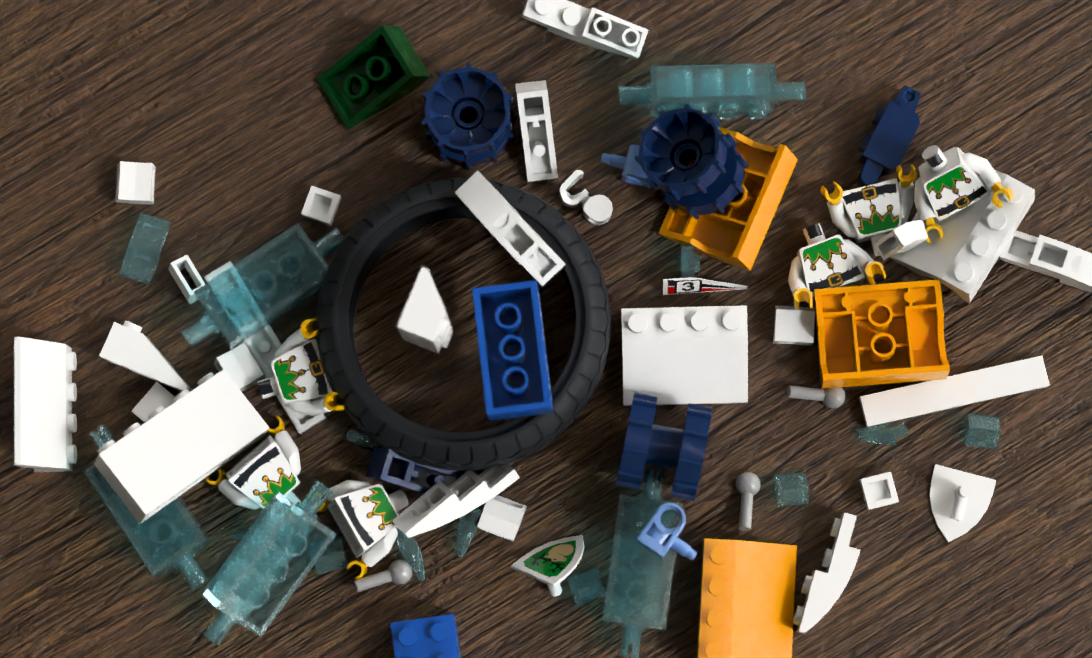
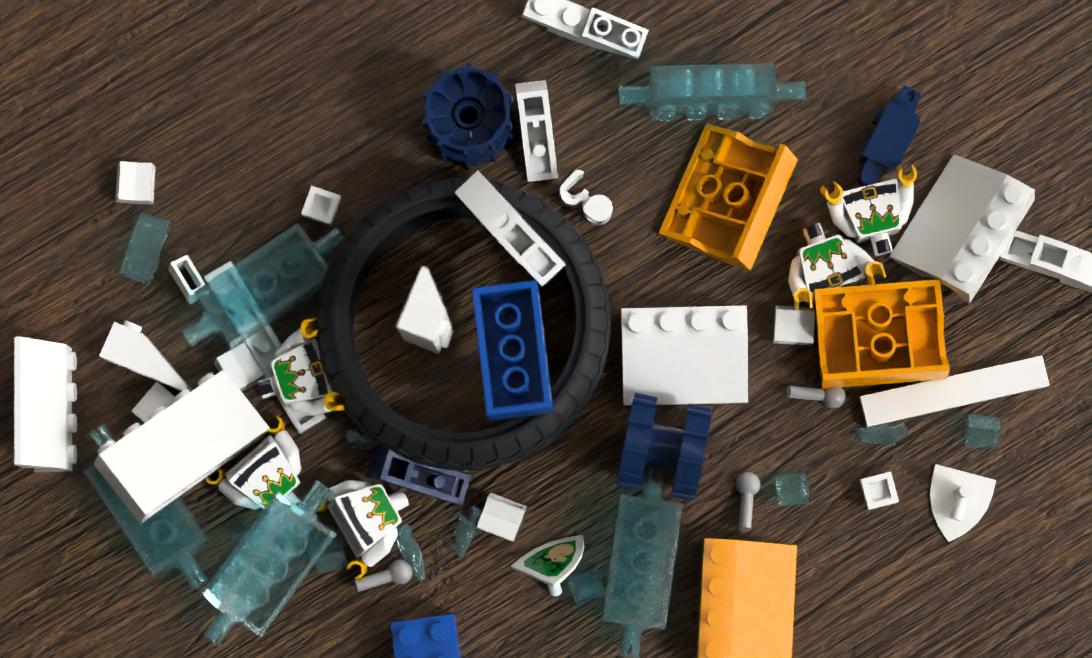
dark green slope [317,25,431,129] -> none
white slope [392,464,520,538] -> none
medium blue piece [601,145,651,189] -> none
dark blue piece [635,103,749,220] -> none
medium blue piece [636,503,697,560] -> none
sticker [663,277,748,295] -> none
clear light blue plate [680,246,700,278] -> none
white slope [793,512,861,634] -> none
white piece [873,220,928,260] -> none
white torso [914,145,1013,243] -> none

